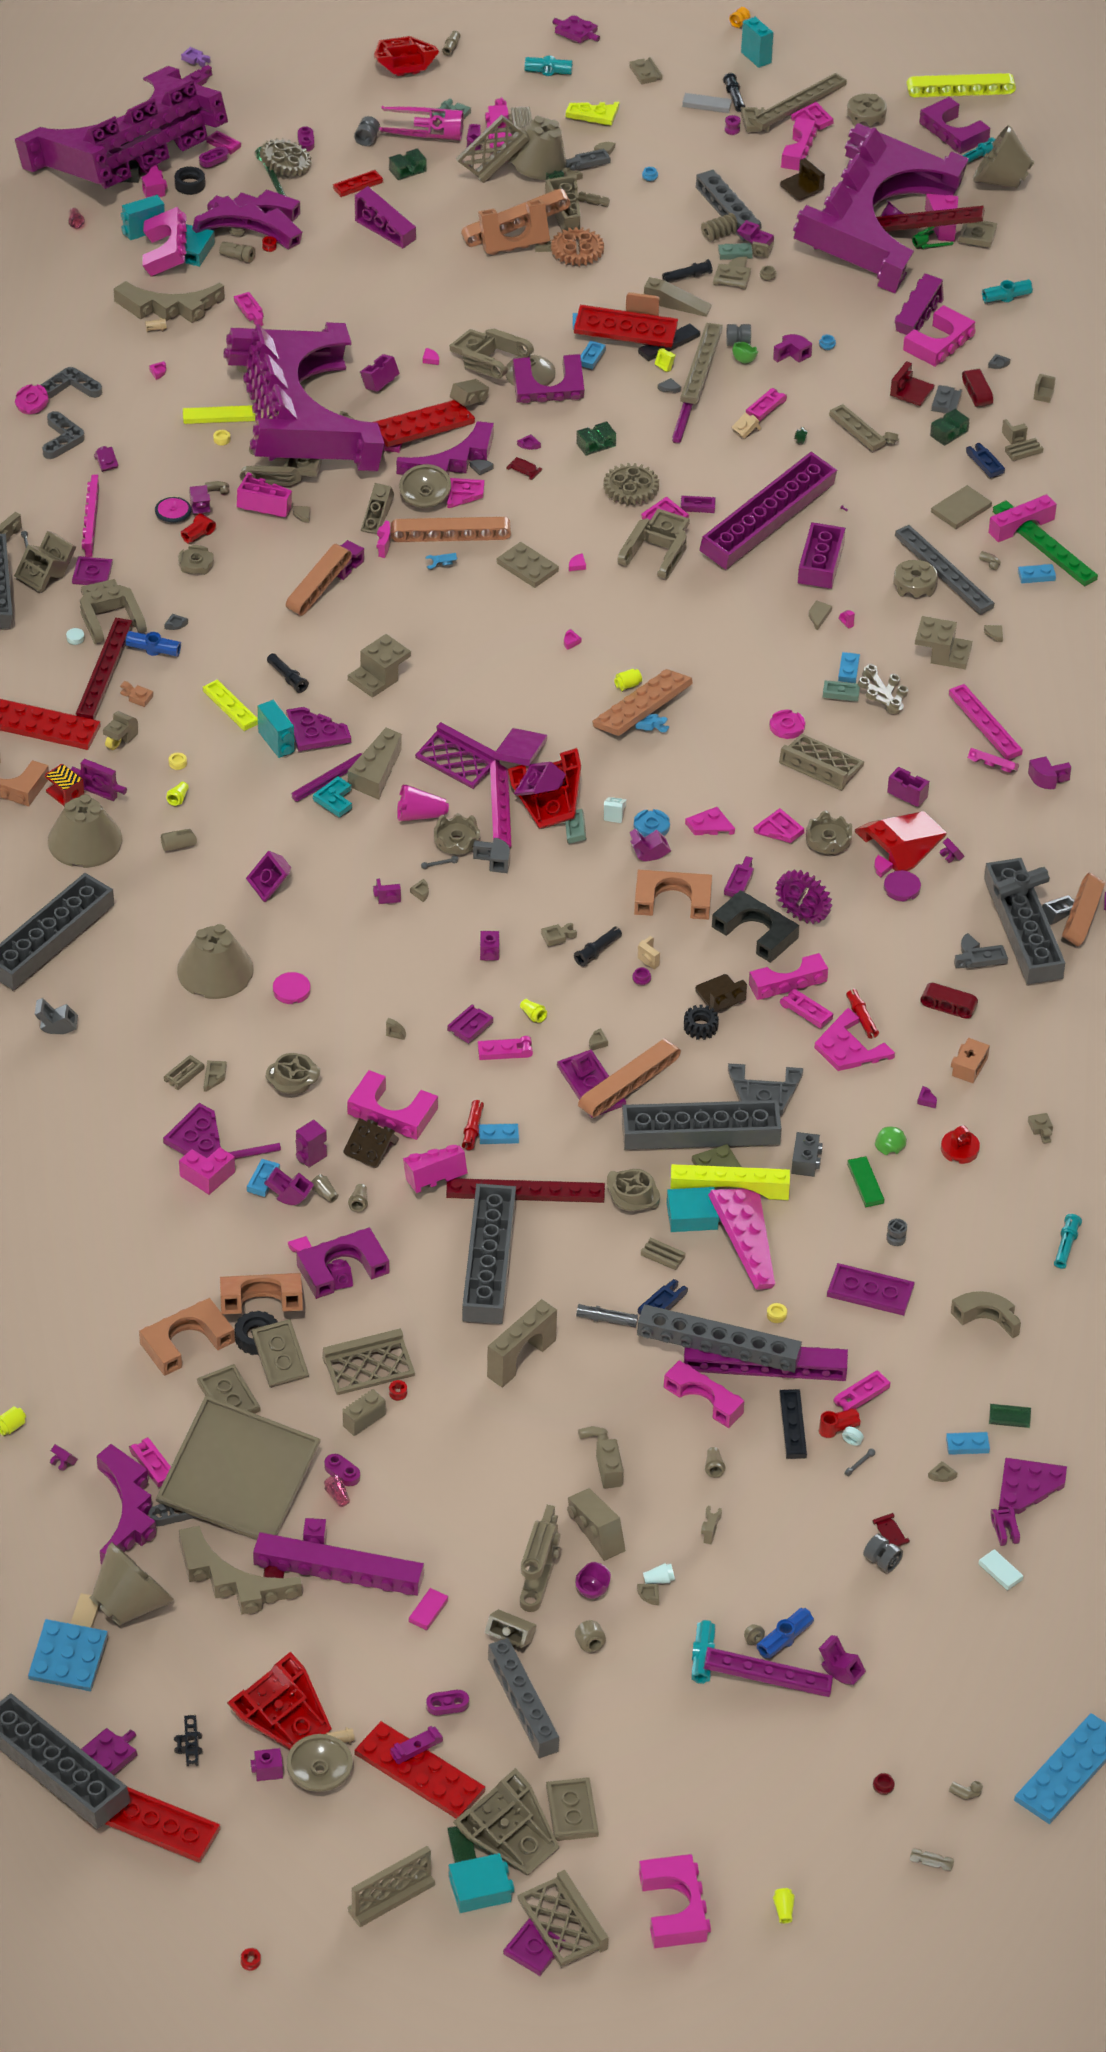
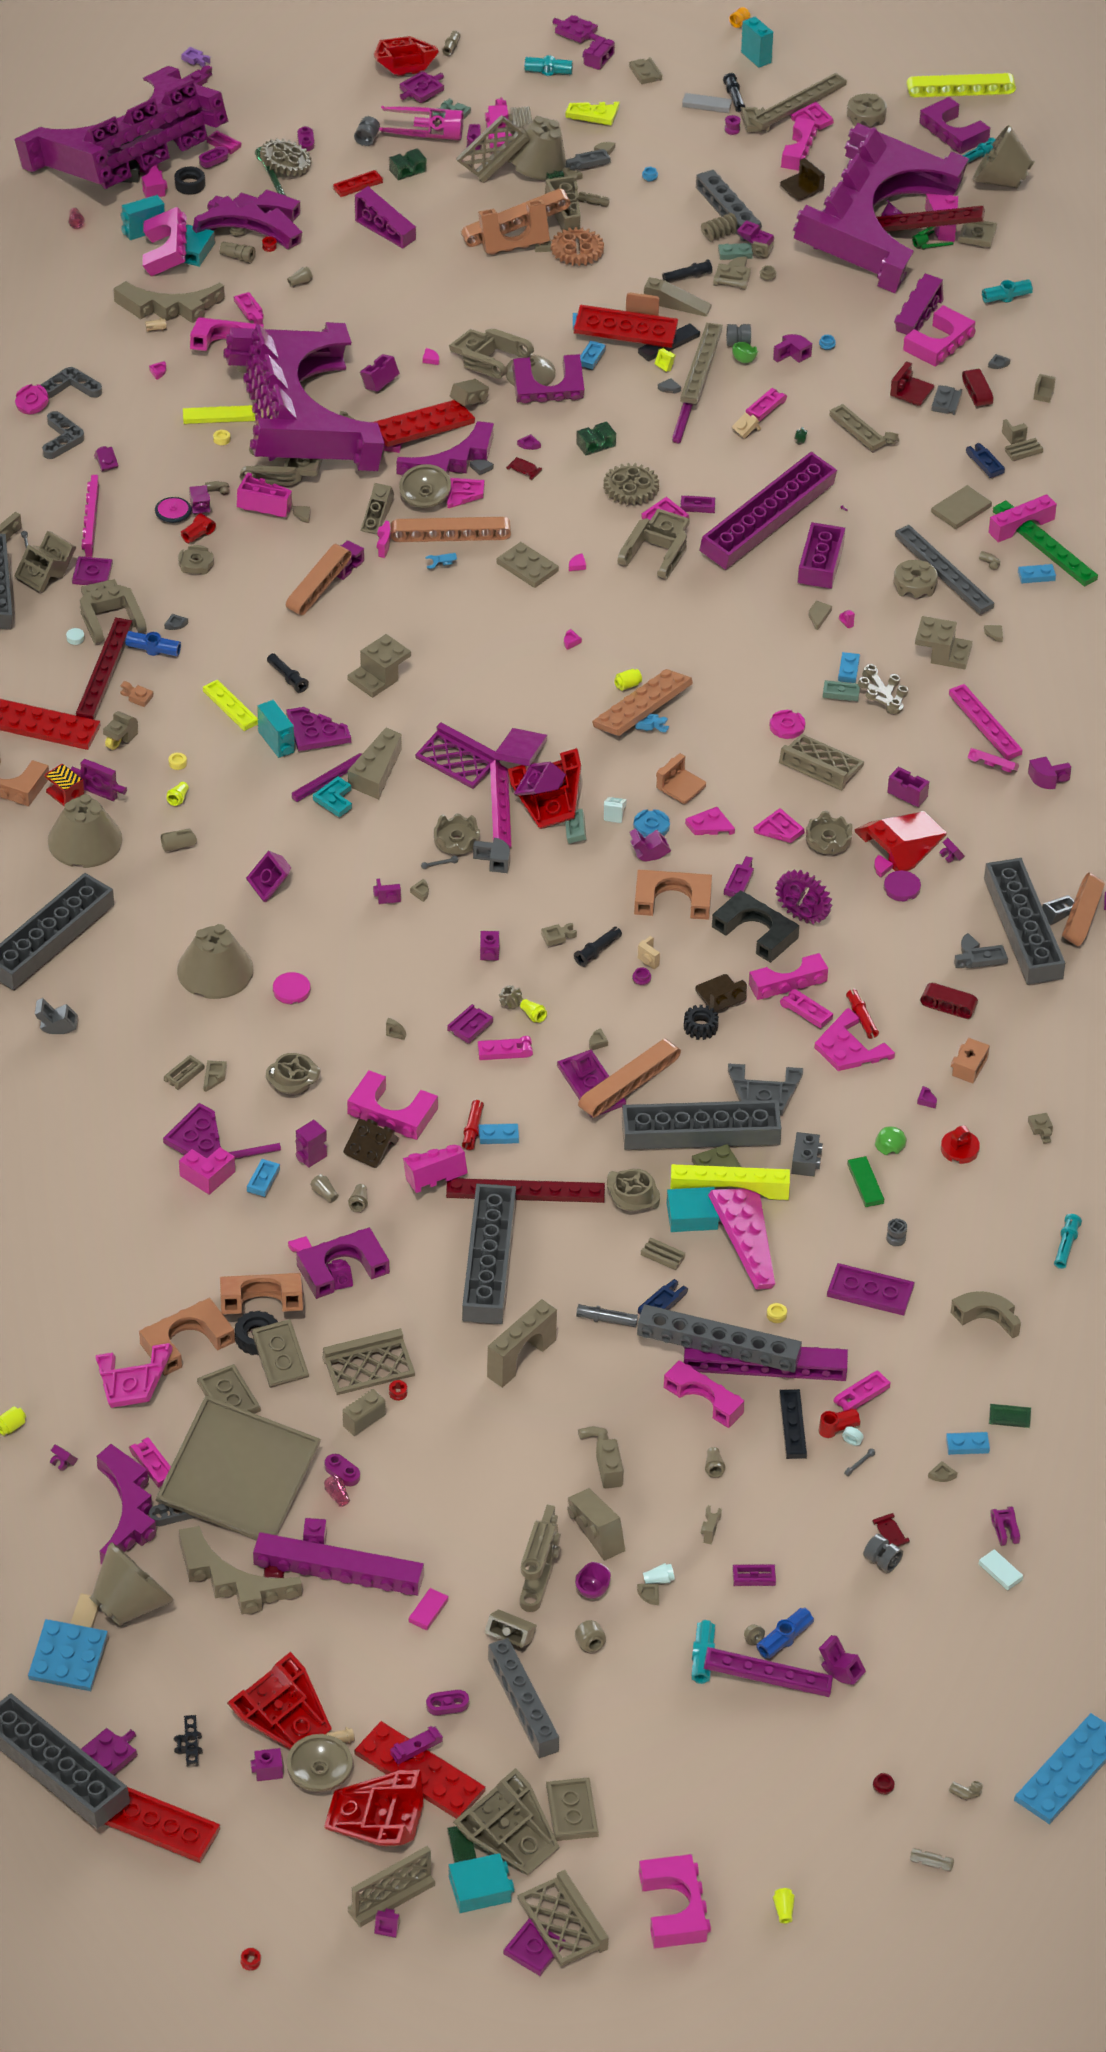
magenta brick [264,1167,314,1205] -> none
dark pink cone [397,784,449,821] -> none
clear green brick [930,409,970,446] -> none
dark grey piece [992,867,1050,899] -> none
magenta plate [998,1457,1067,1514] -> none
none -> dark pink wing [95,1343,173,1408]
none -> dark pink arch [190,317,264,351]
none -> dark tan cone [287,267,313,287]
none -> red wedge [324,1770,424,1846]
none -> magenta tile [374,1908,400,1938]
none -> magenta plate [400,71,444,103]
none -> dark tan gear [499,985,523,1009]
none -> magenta brick [582,36,615,70]
none -> nougat bracket [656,753,706,804]
none -> magenta tile [732,1564,776,1586]

